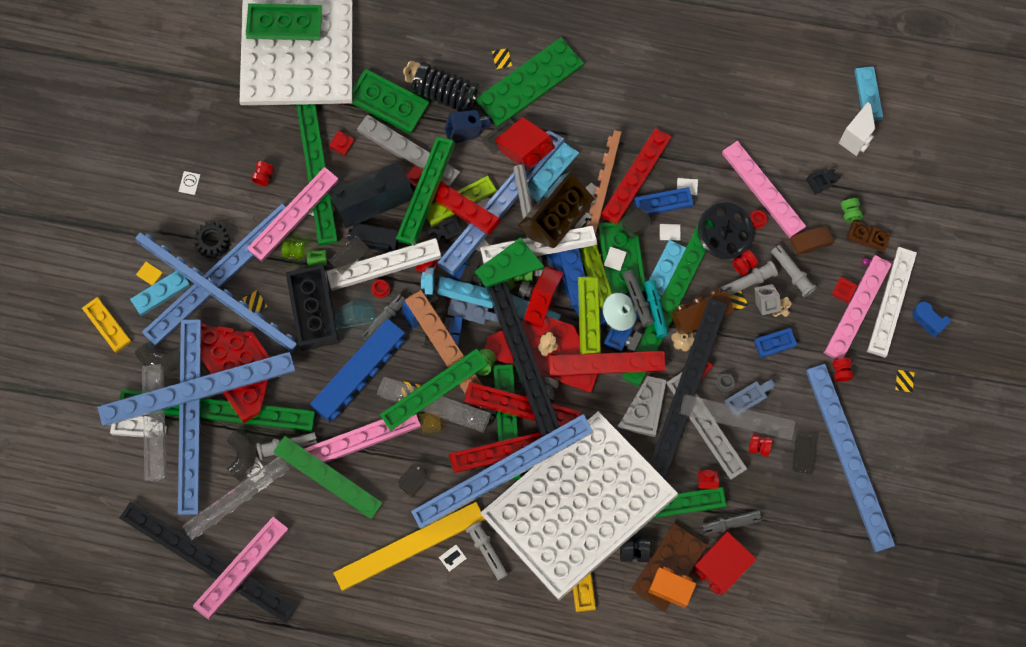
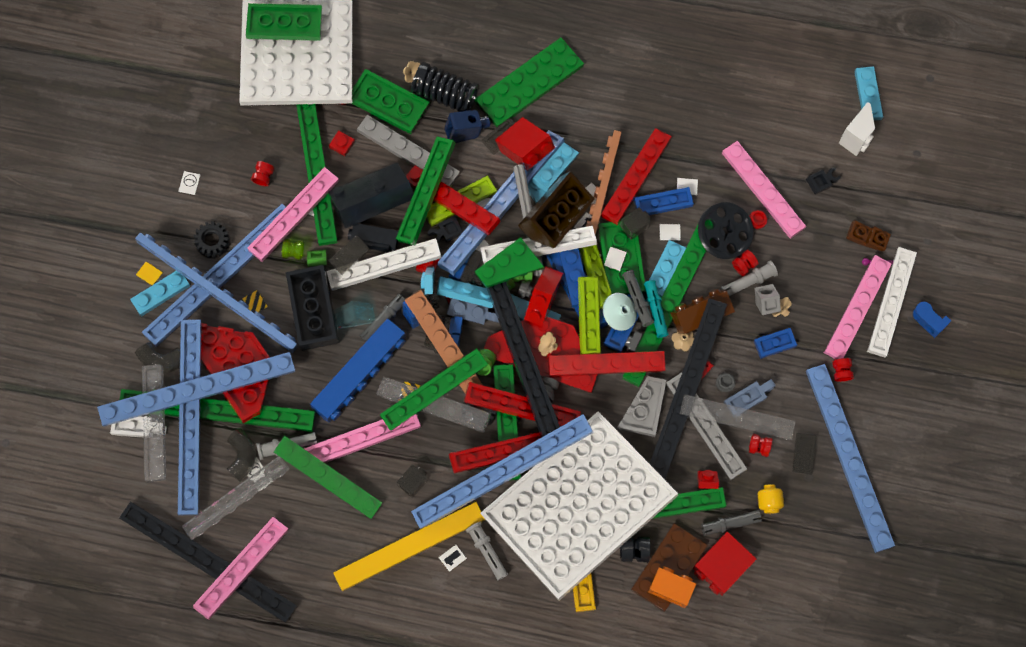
yellow tile [82,297,131,353] -> none
red plate [371,279,390,298] -> none
clear yellow plate [419,411,441,435] -> none
sticker [492,48,512,69] -> none
sticker [729,291,748,312] -> none
light grey pin [771,245,817,298] -> none
reddish brown slope [790,226,834,255] -> none
red plate [831,277,857,303] -> none
bright green wheel [841,198,863,223] -> none
sticker [895,370,915,393] -> none
none -> yellow head [758,485,784,514]

